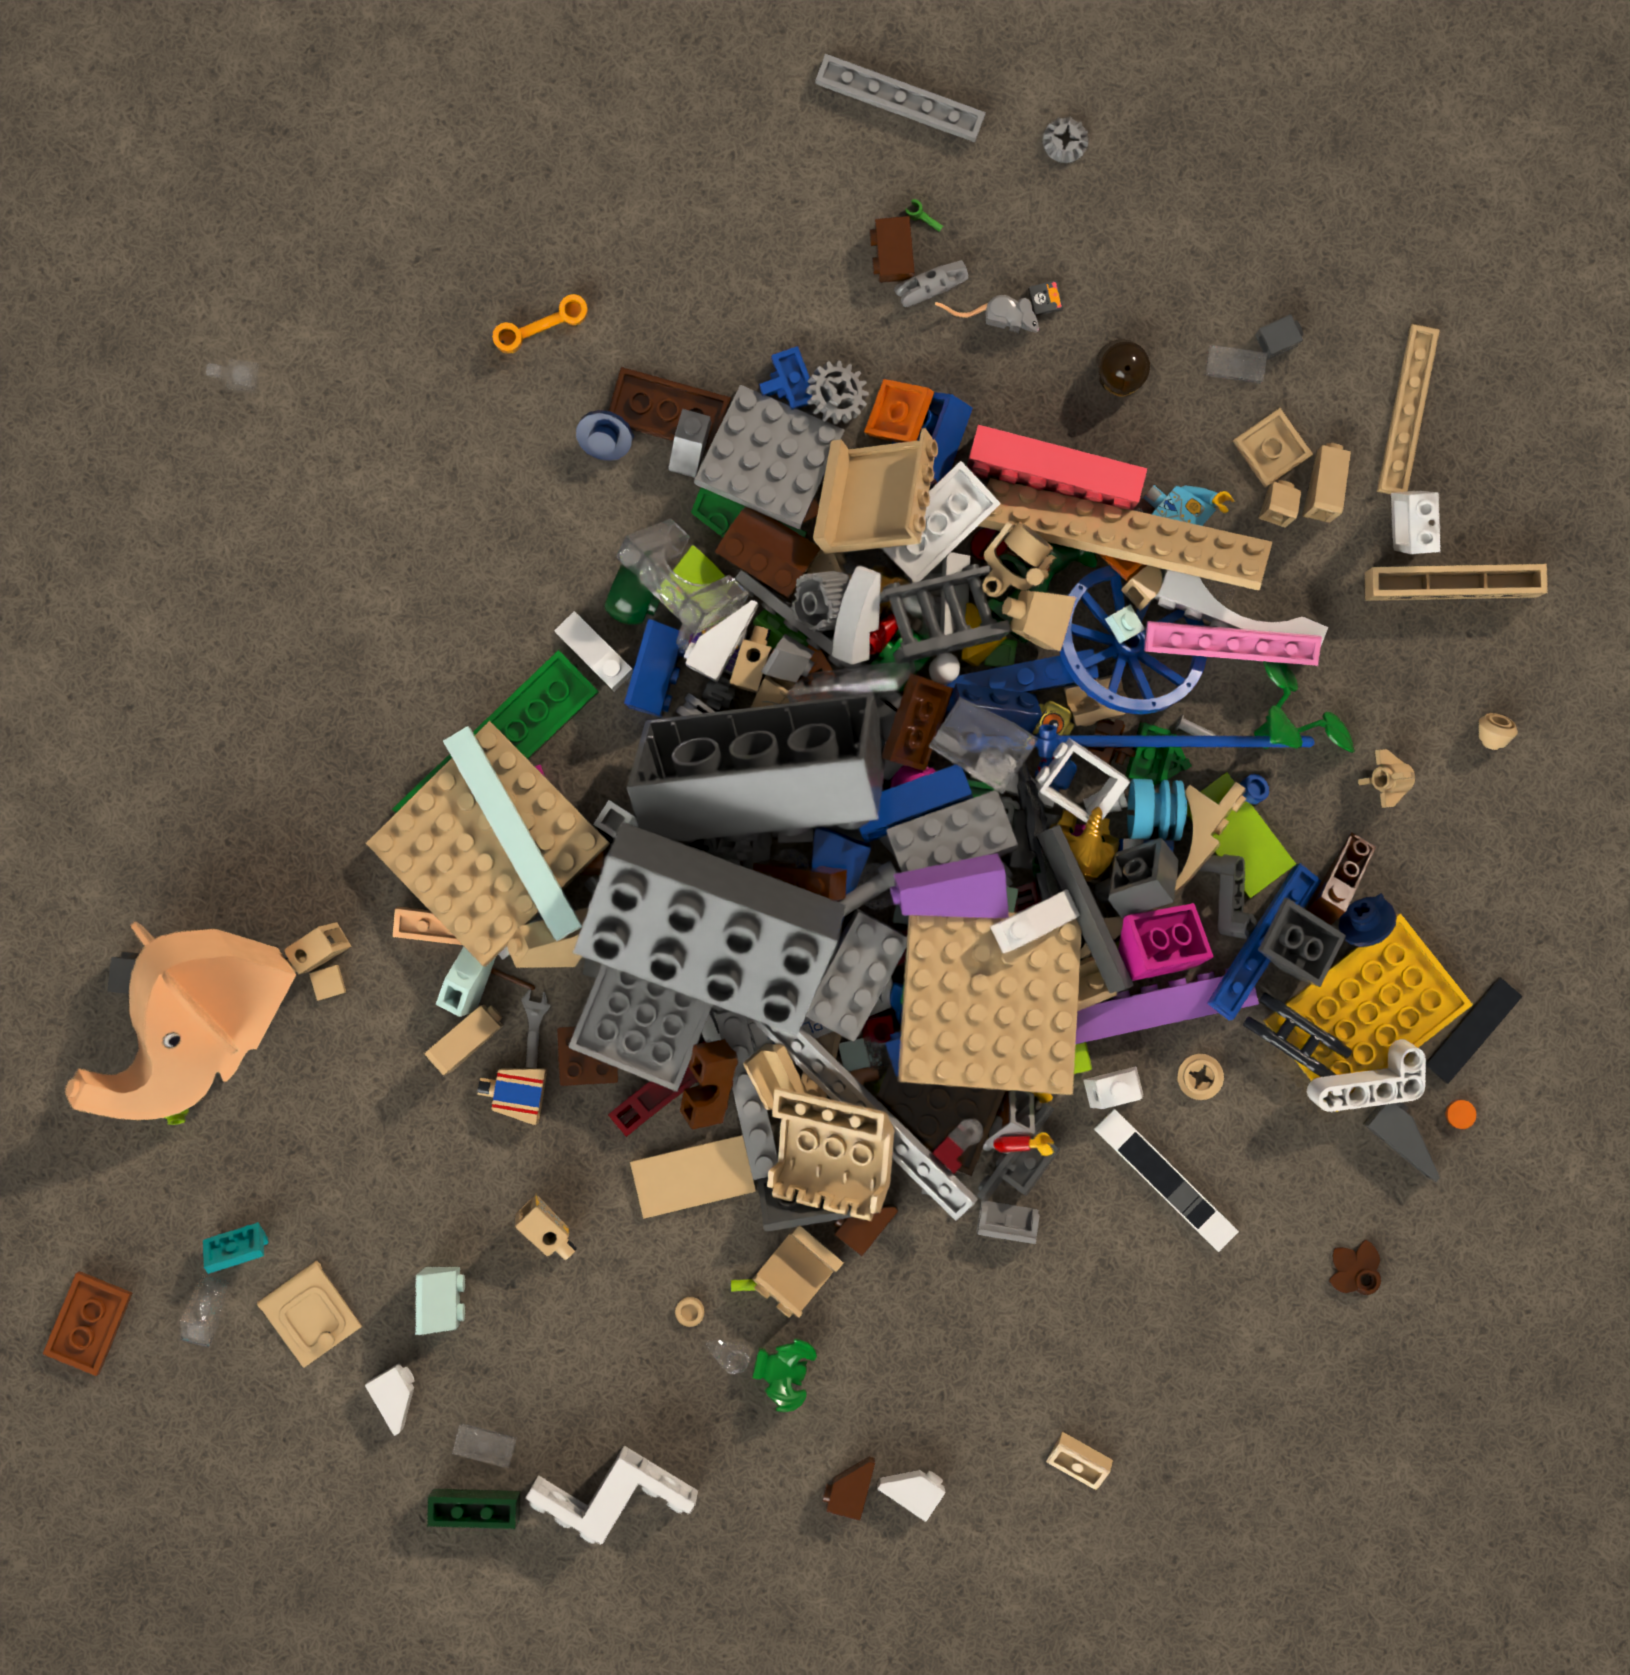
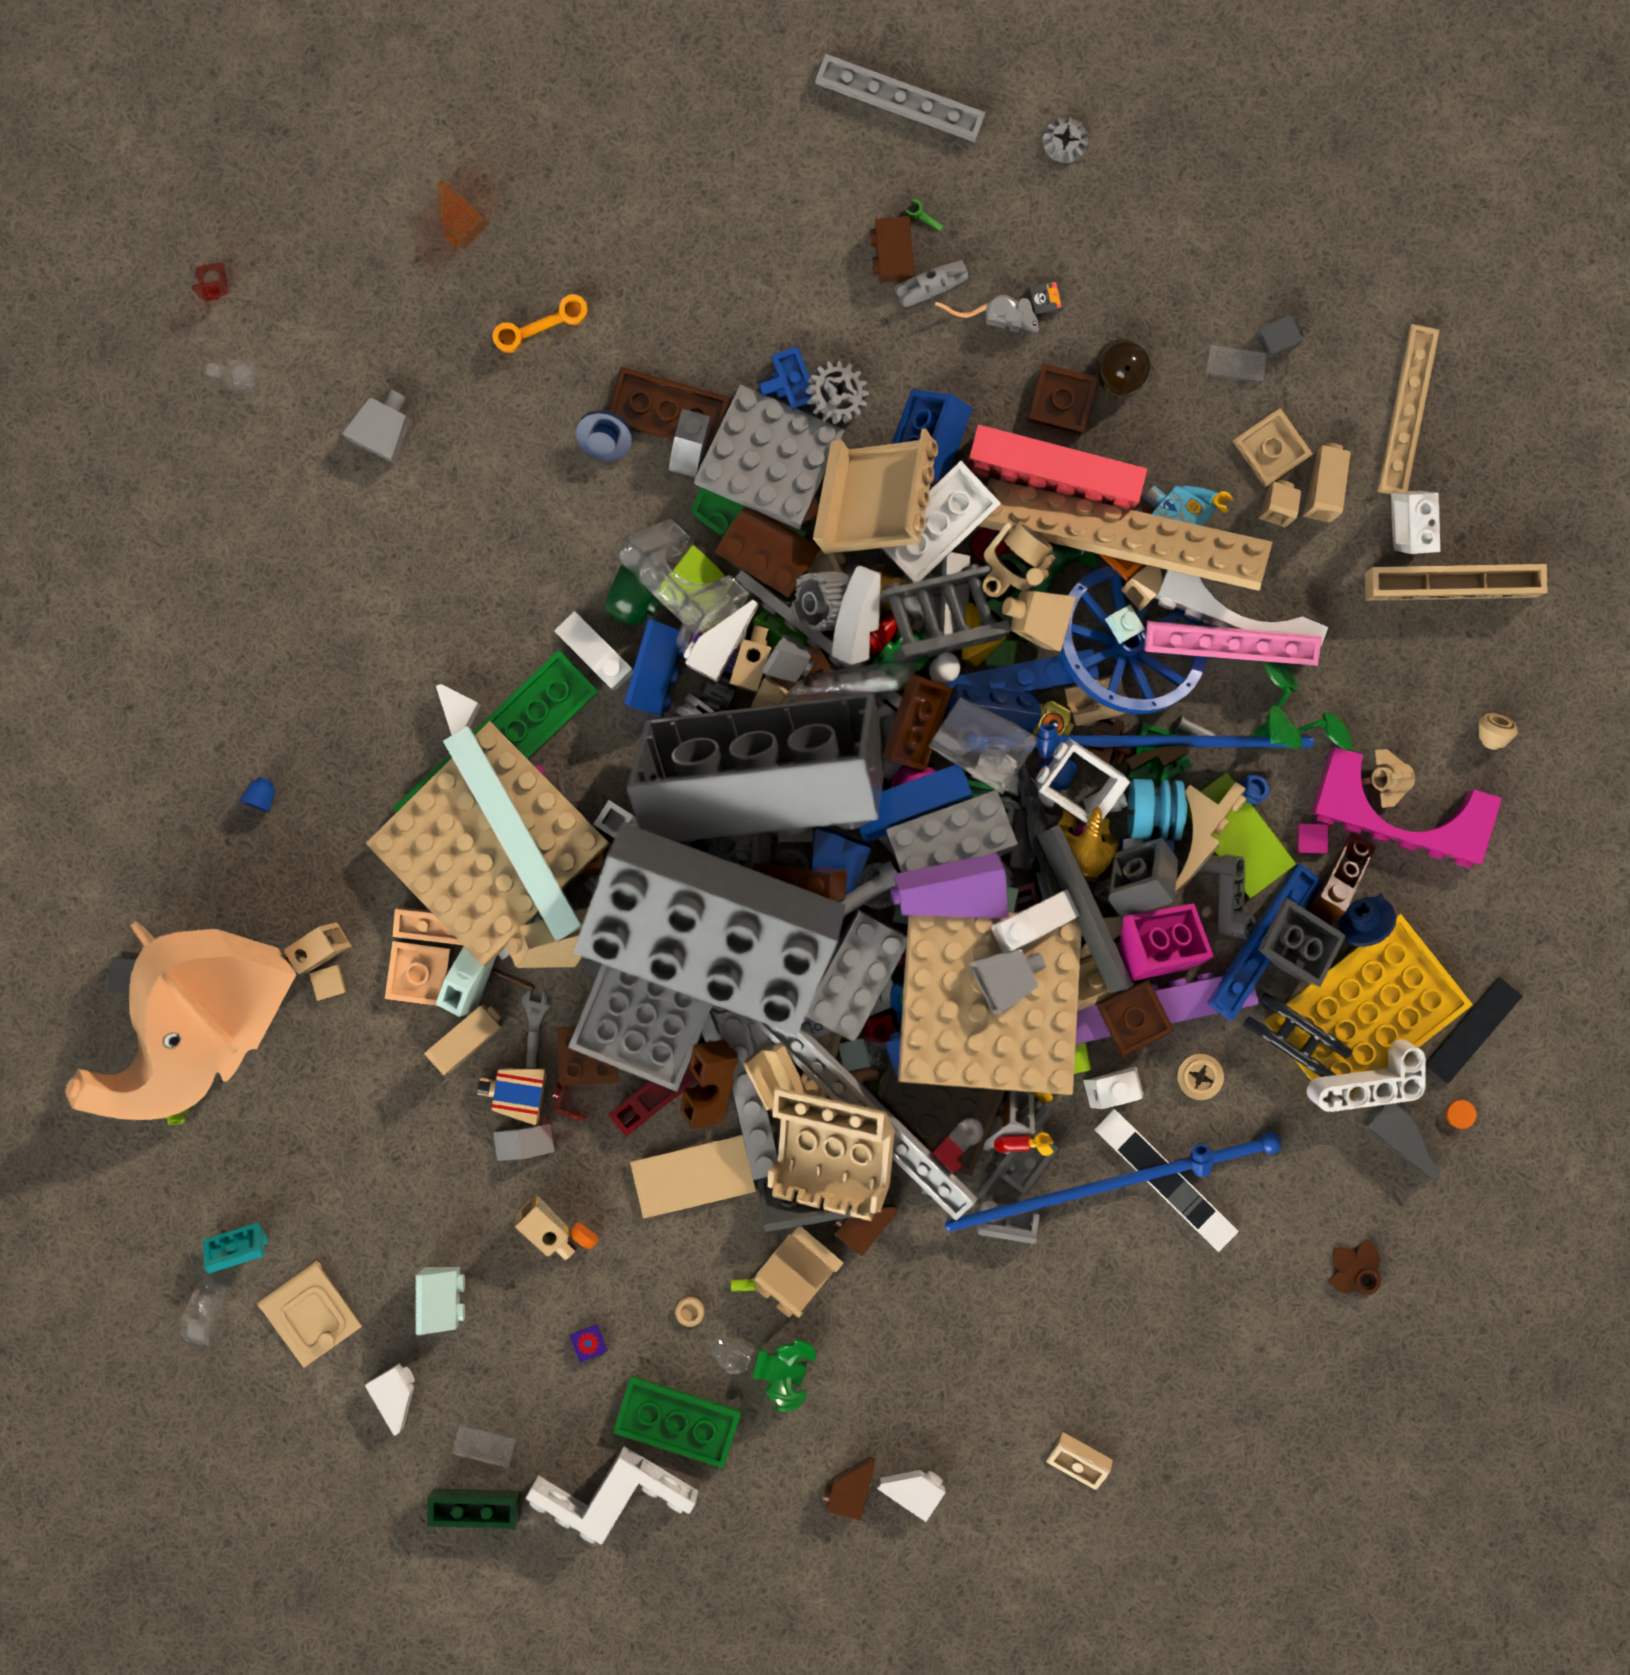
dark orange plate [43,1271,133,1376] -> none
orange plate [864,379,934,443] -> none
none -> clear red bracket [192,262,229,301]
none -> blue hat [239,777,276,813]
none -> light grey torso [343,390,410,464]
none -> light nougat plate [385,941,452,1006]
none -> white slope [436,684,481,735]
none -> clear orange slope [438,180,488,250]
none -> light grey slope [493,1123,555,1161]
none -> clear red bracket [552,1083,588,1123]
none -> orange tile [569,1223,599,1249]
none -> dark purple tile [570,1324,608,1363]
none -> green plate [613,1375,741,1469]
none -> blue bar [944,1131,1281,1231]
none -> light grey torso [969,949,1046,1015]
none -> reddish brown plate [1028,363,1098,435]
none -> reddish brown tile [1095,979,1174,1057]
none -> dark brown slope [1126,746,1189,772]
none -> dark pink tile [1297,824,1328,854]
none -> dark pink arch [1310,746,1502,868]

